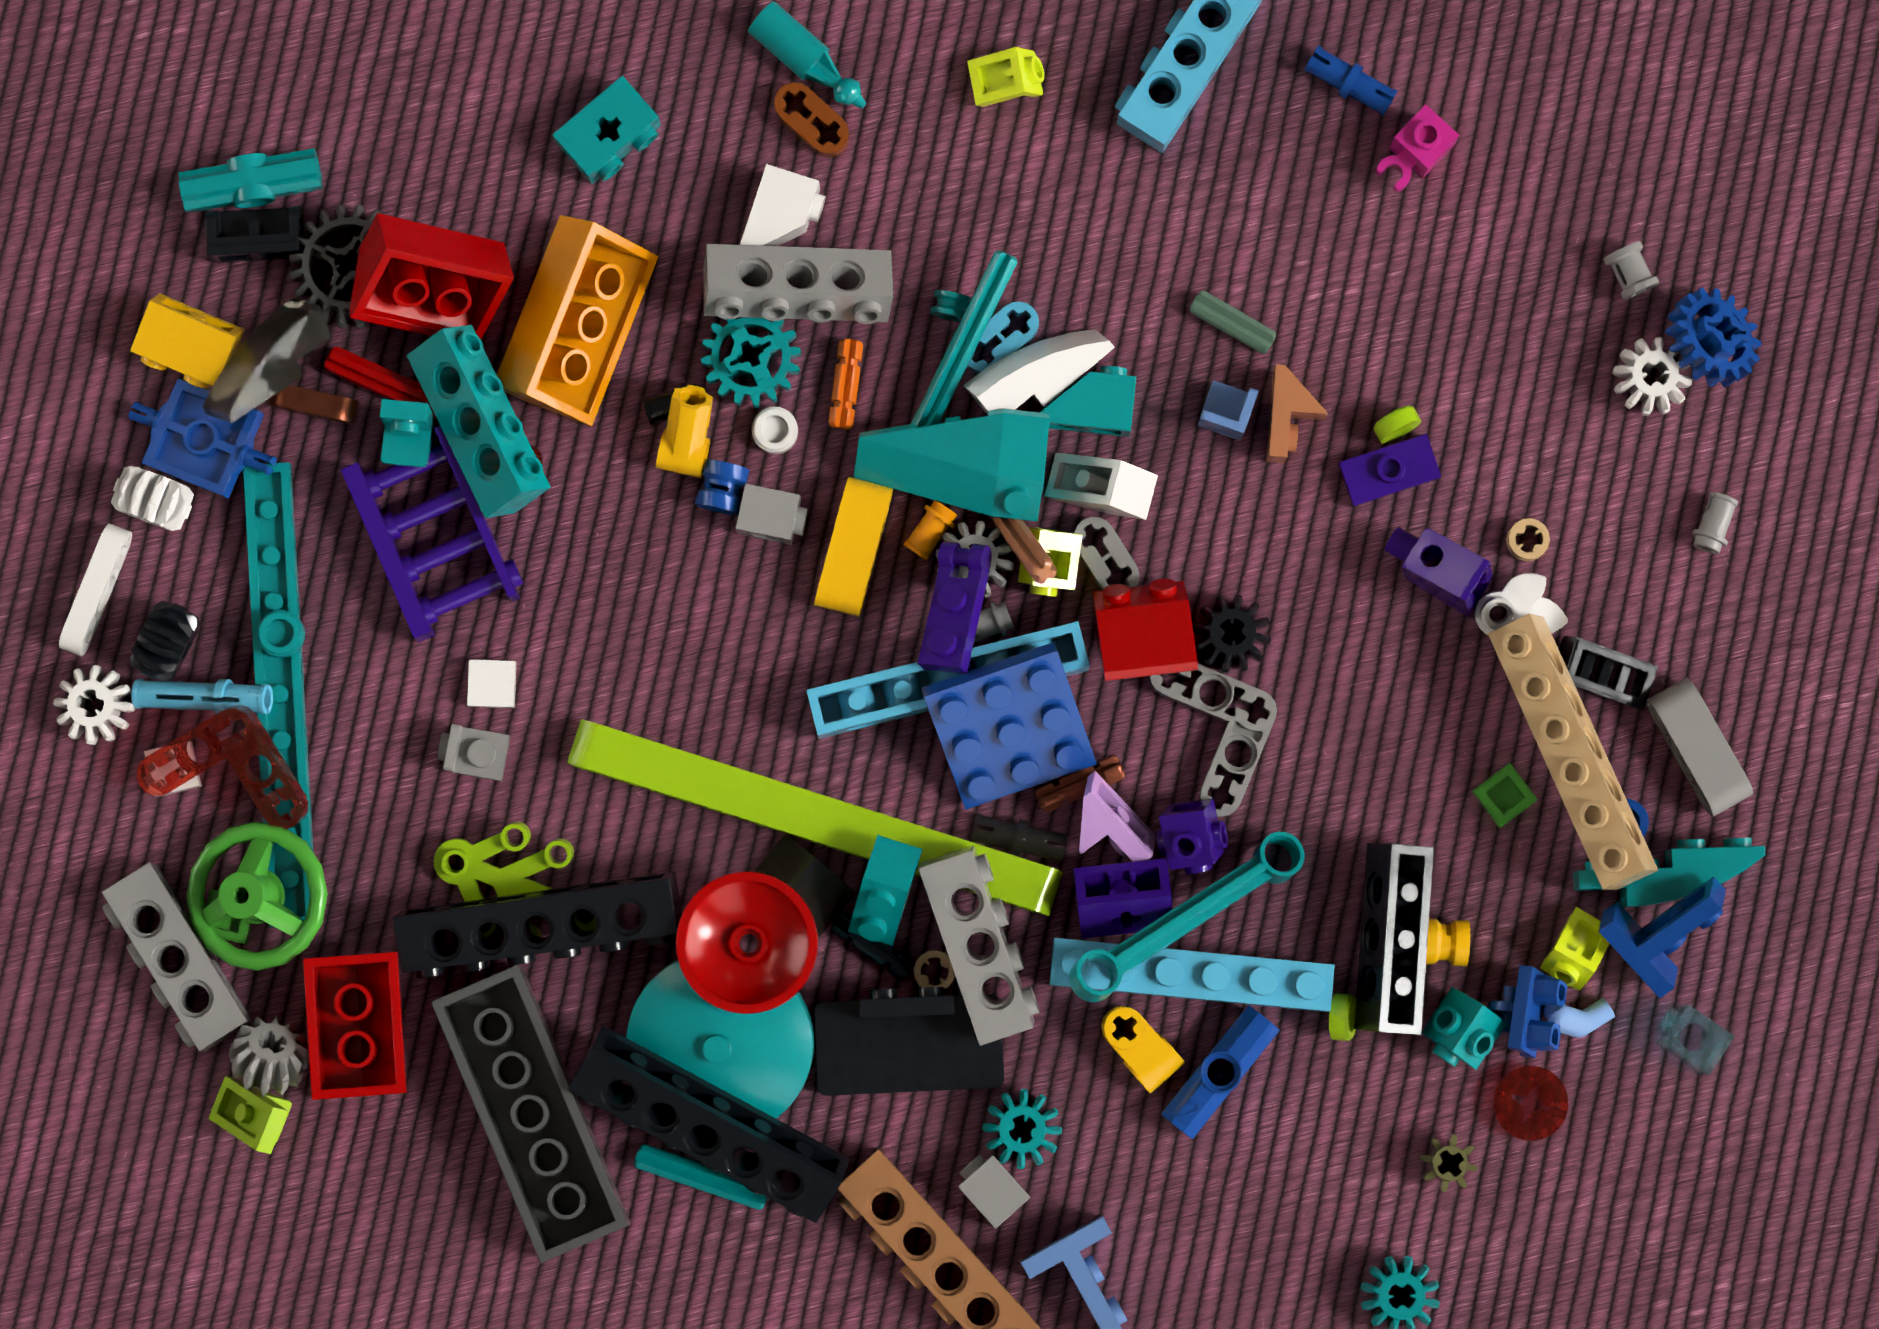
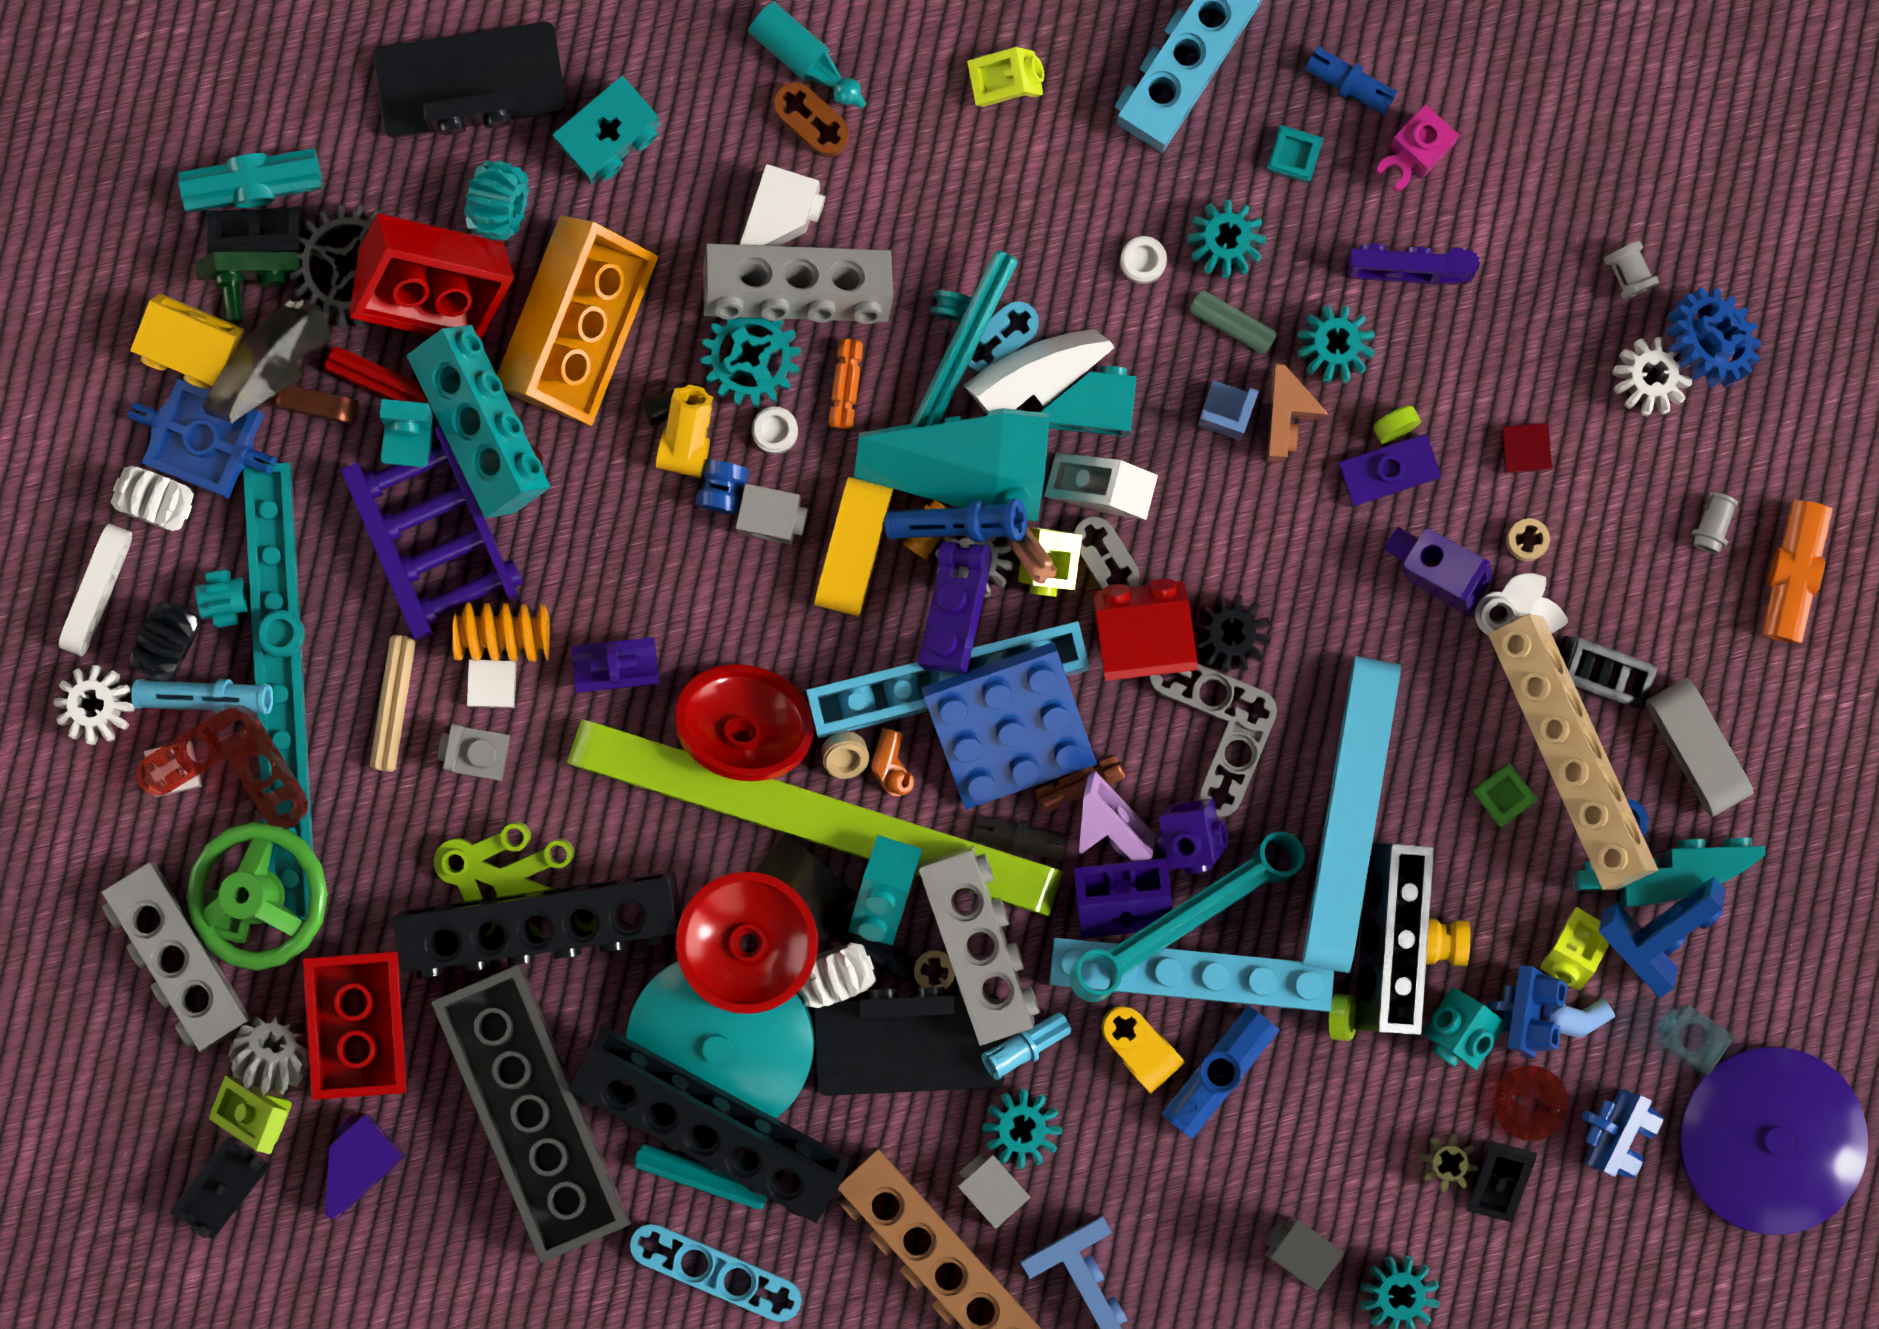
light grey pin [974,601,1014,643] -> none
none -> black hinge [169,1137,271,1240]
none -> dark green plate [195,252,301,323]
none -> teal gear [195,569,249,628]
none -> dark purple slope [325,1114,407,1220]
none -> tan axle [370,635,416,772]
none -> black bracket [373,22,566,138]
none -> light orange piece [453,603,550,662]
none -> teal gear [464,160,530,240]
none -> dark purple hips [571,637,660,693]
none -> medium azure beam [630,1223,802,1322]
none -> red dish [674,664,814,782]
none -> white gear [798,943,876,1008]
none -> tan tile [821,732,869,779]
none -> orange arm [871,728,914,796]
none -> blue pin [884,499,1027,542]
none -> medium azure axle [981,1012,1071,1080]
none -> white tile [1120,236,1167,284]
none -> teal gear [1187,200,1266,279]
none -> dark grey brick [1264,1217,1344,1292]
none -> teal tile [1266,125,1324,184]
none -> teal gear [1297,305,1375,384]
none -> medium azure beam [1302,656,1401,973]
none -> dark purple hinge [1346,243,1481,285]
none -> black slope [1467,1140,1537,1222]
none -> dark red tile [1501,423,1553,474]
none -> blue hips [1580,1088,1664,1178]
none -> dark purple dish [1679,1047,1868,1235]
none -> orange piece [1761,499,1833,644]

